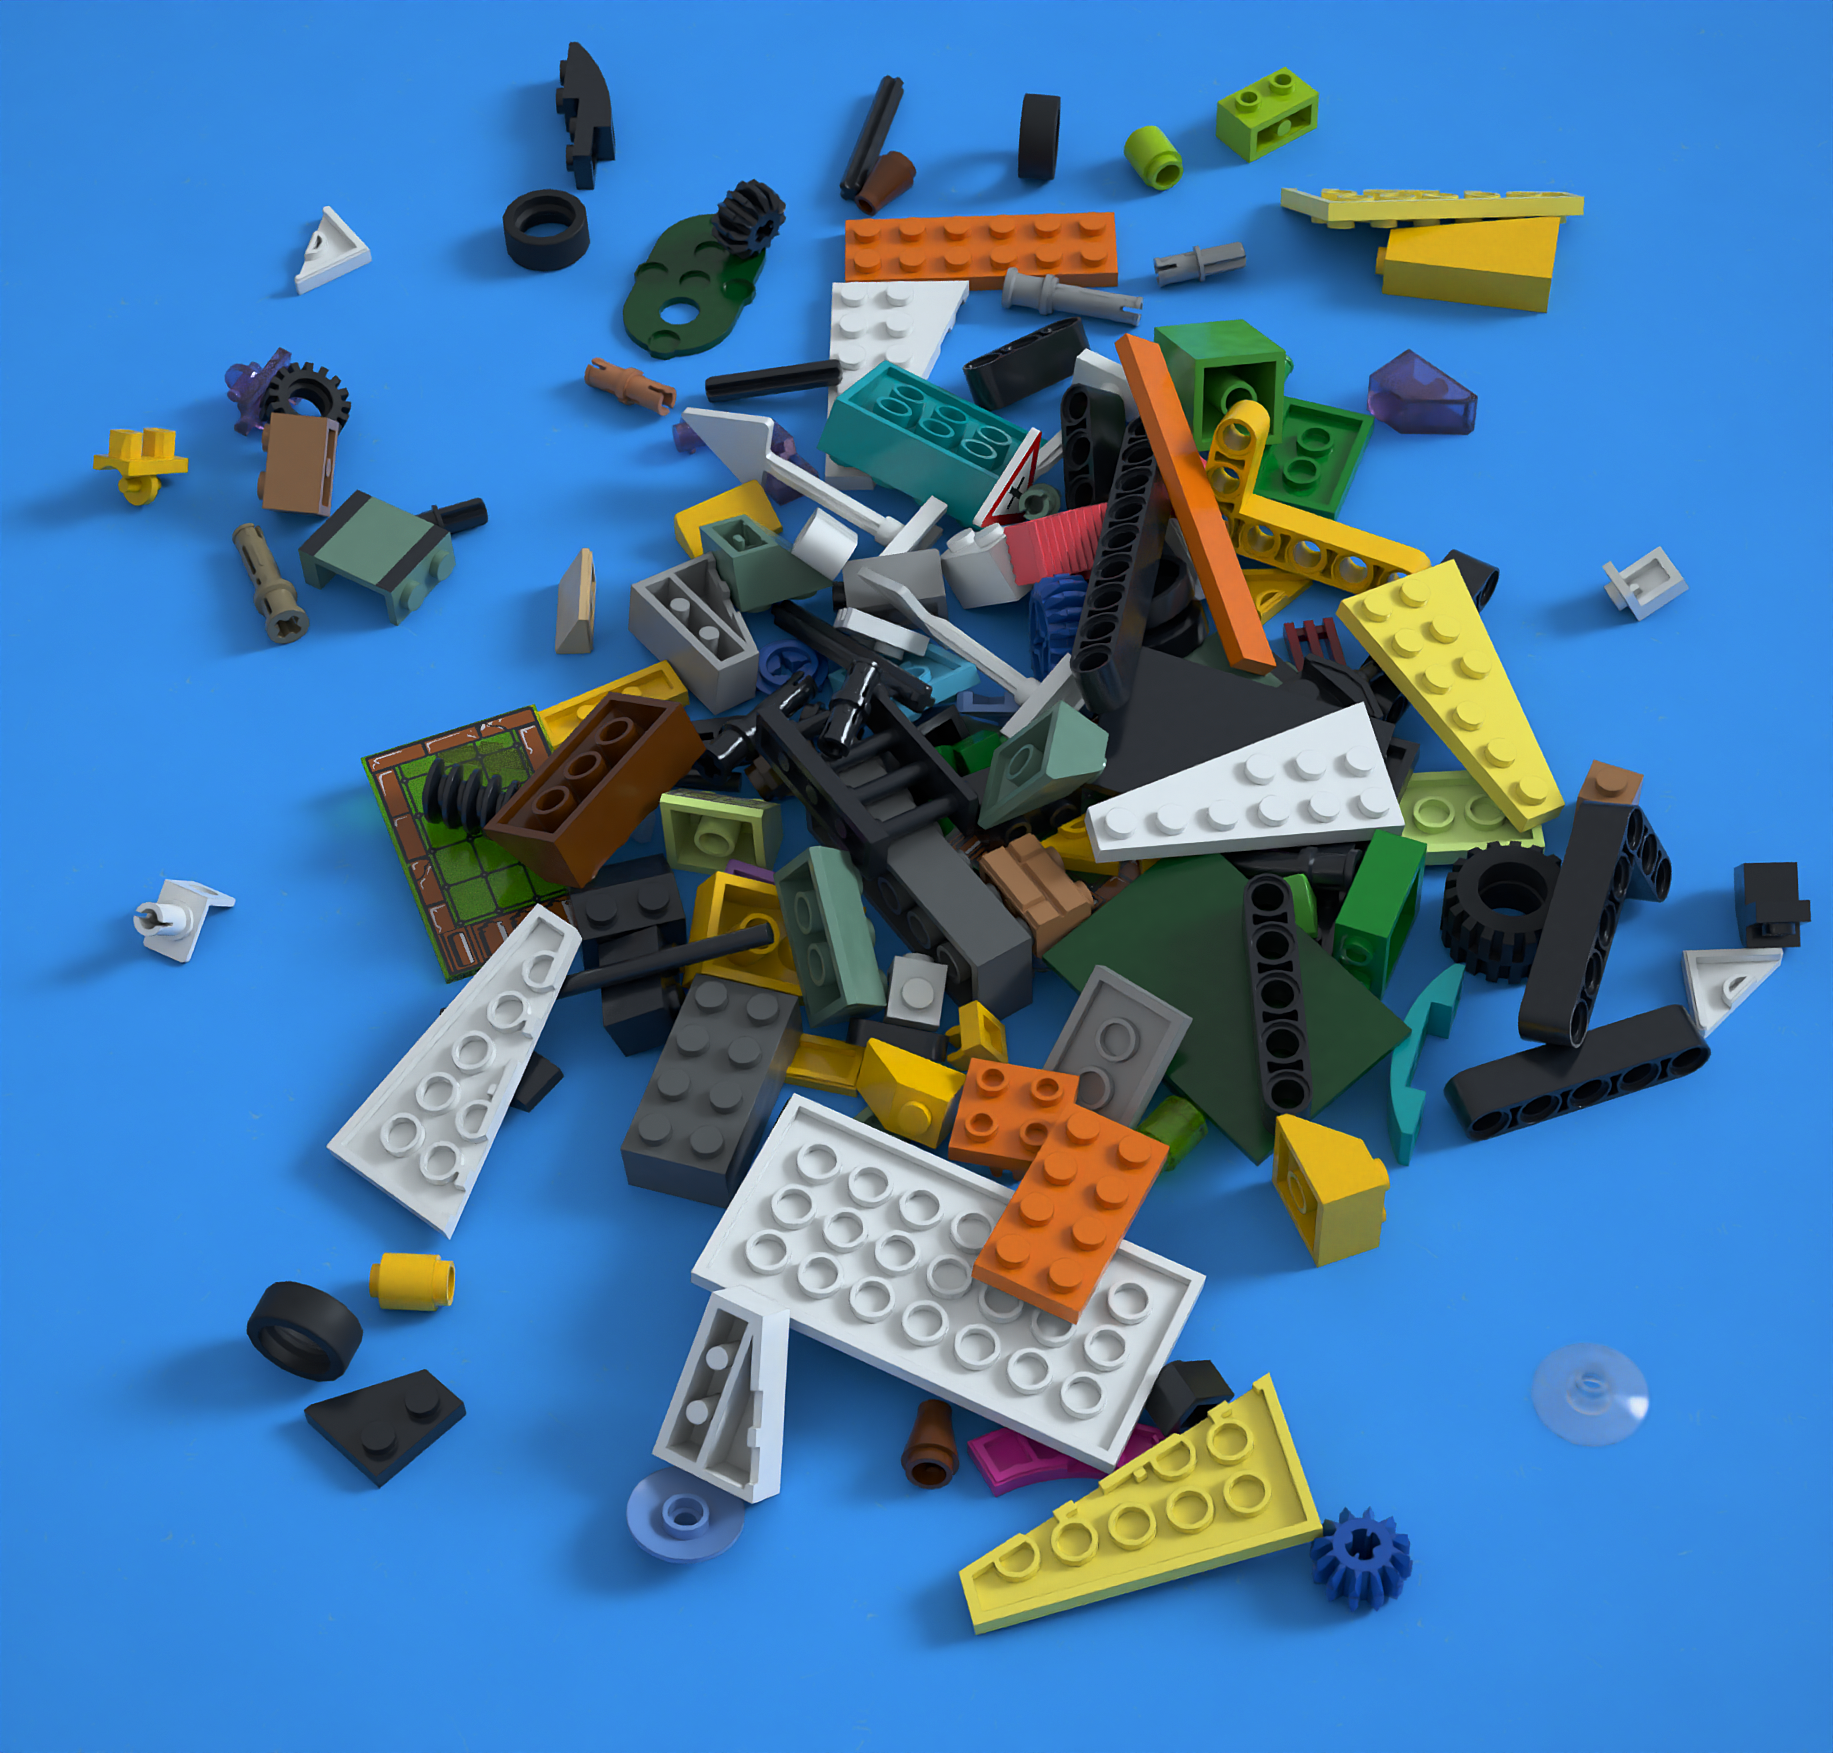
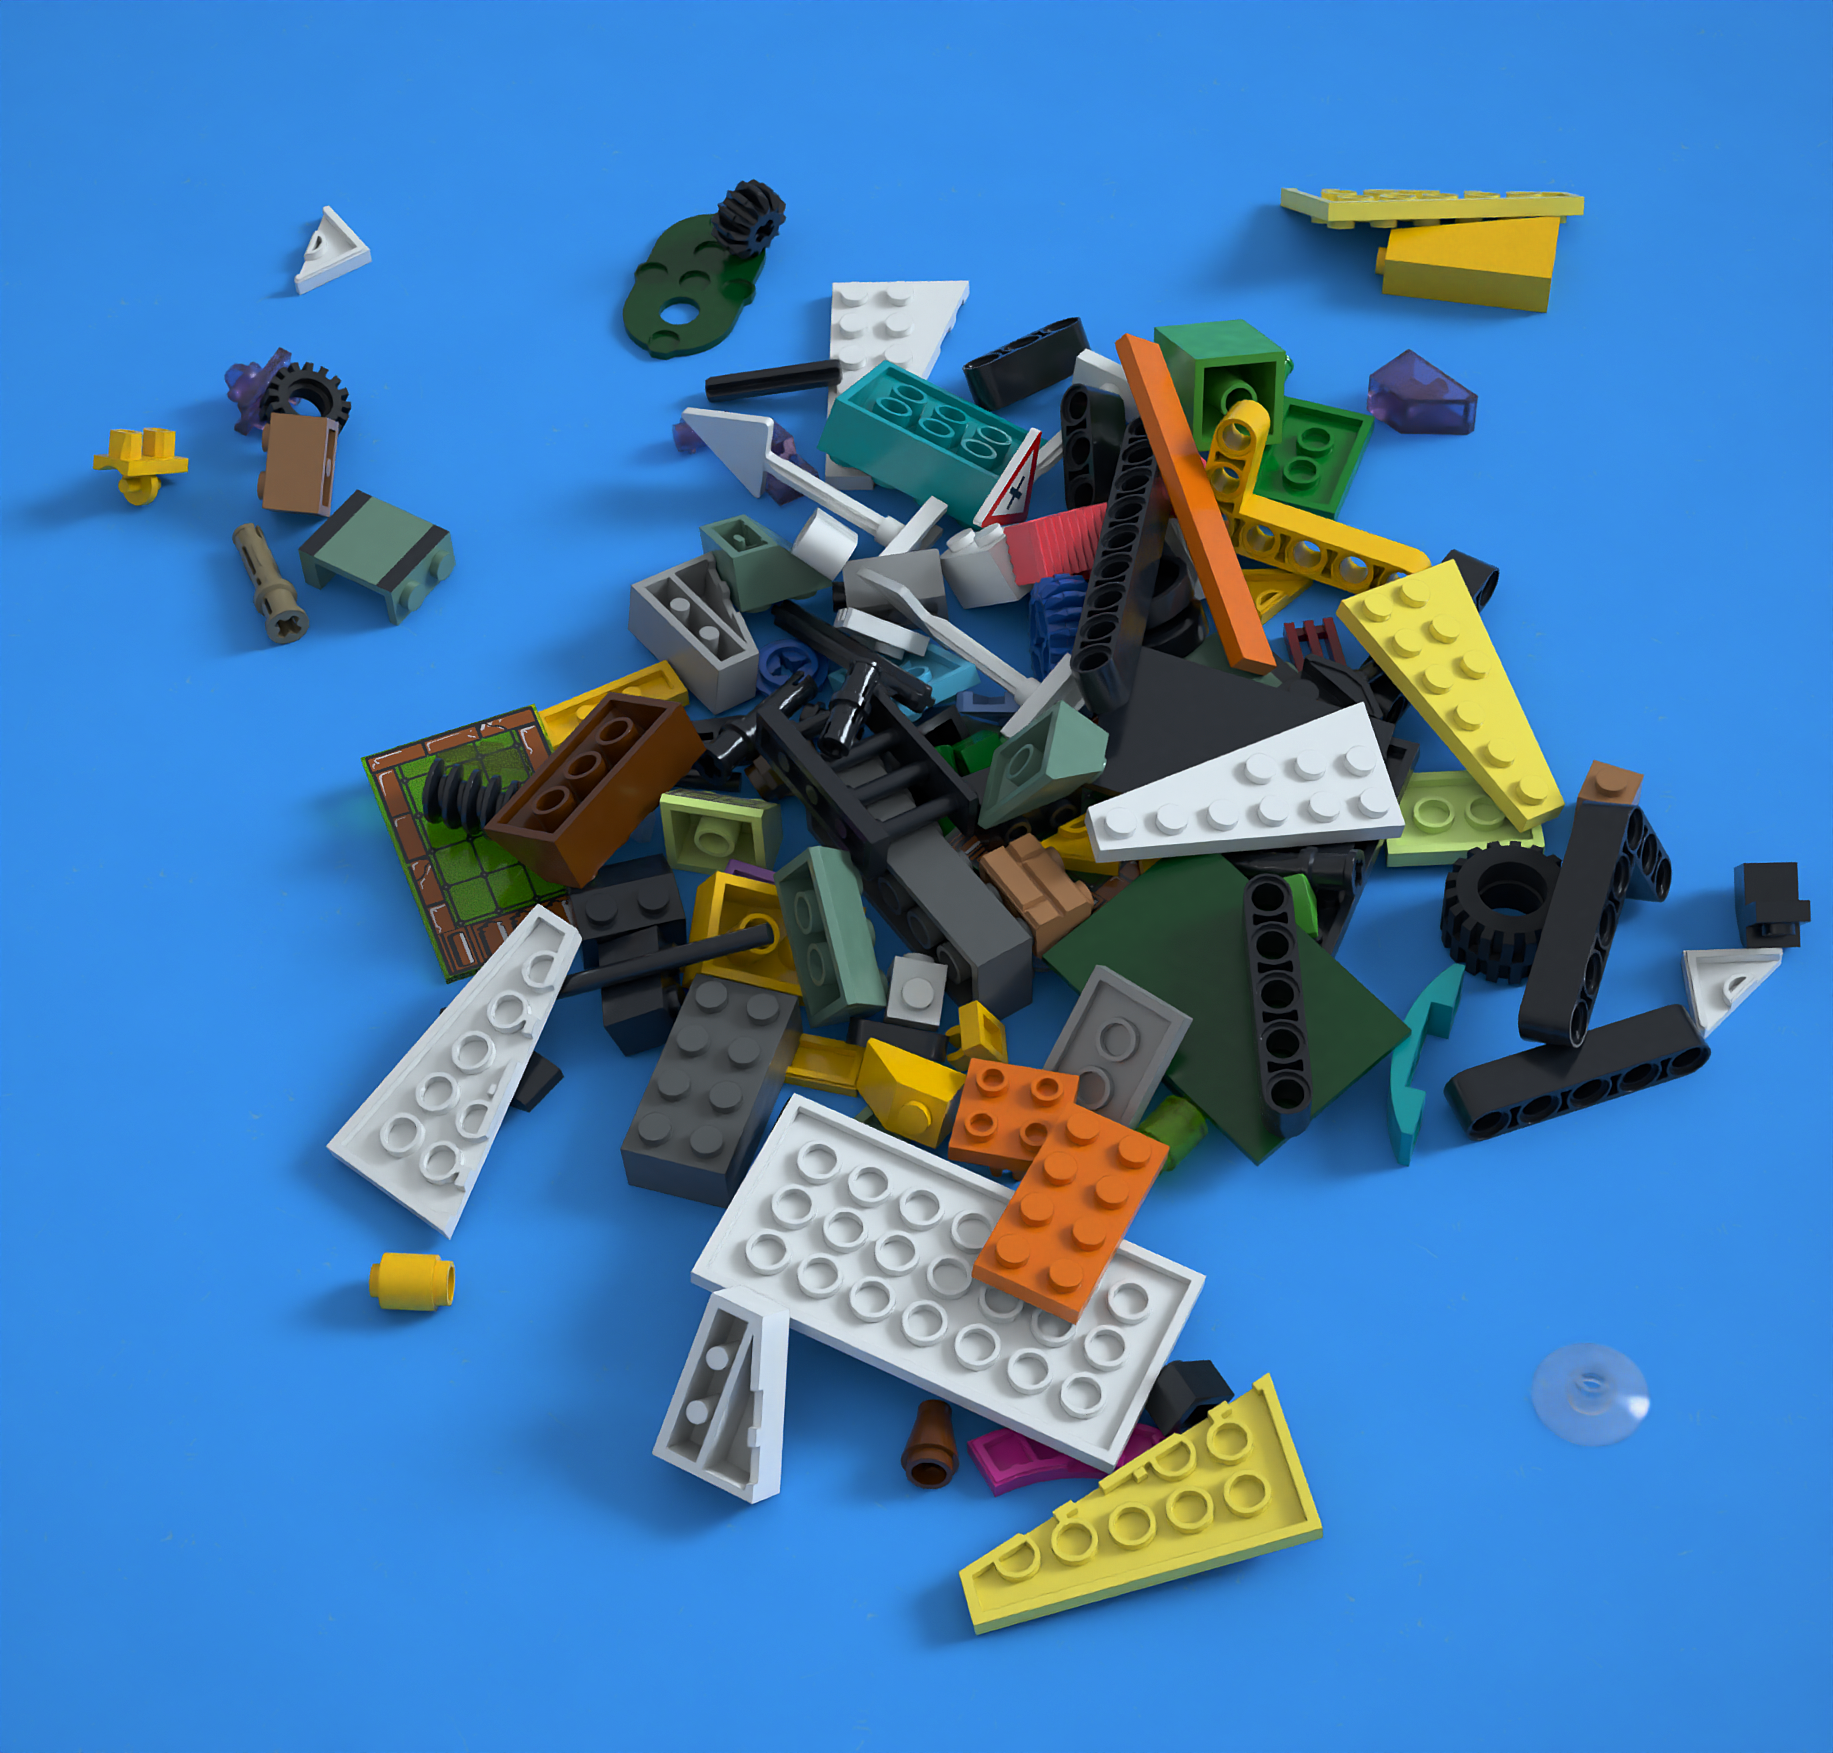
white bracket [133,879,236,963] -> none
black tyre [246,1281,363,1382] -> none
black wing [304,1369,467,1488] -> none
black axle [415,497,488,534] -> none
black tyre [502,189,590,271] -> none
slope [555,548,596,654] -> none
black slope [556,42,616,190] -> none
nougat pin [584,357,677,416] -> none
medium blue dish [626,1466,745,1564] -> none
yellow slope [673,479,783,559] -> none
black axle [839,75,904,201] -> none
orange plate [845,212,1118,291] -> none
reddish brown cone [855,151,916,216] -> none
light grey pin [1002,267,1144,327] -> none
black tyre [1018,93,1061,180] -> none
sand green axle [1018,483,1062,520] -> none
lime brick [1124,126,1184,190] -> none
light grey axle [1154,242,1246,287] -> none
lime brick [1216,67,1319,163] -> none
yellow slope [1272,1114,1390,1268] -> none
blue gear [1310,1506,1413,1612] -> none
green window [1332,829,1427,1001] -> none
white bracket [1602,546,1689,622] -> none

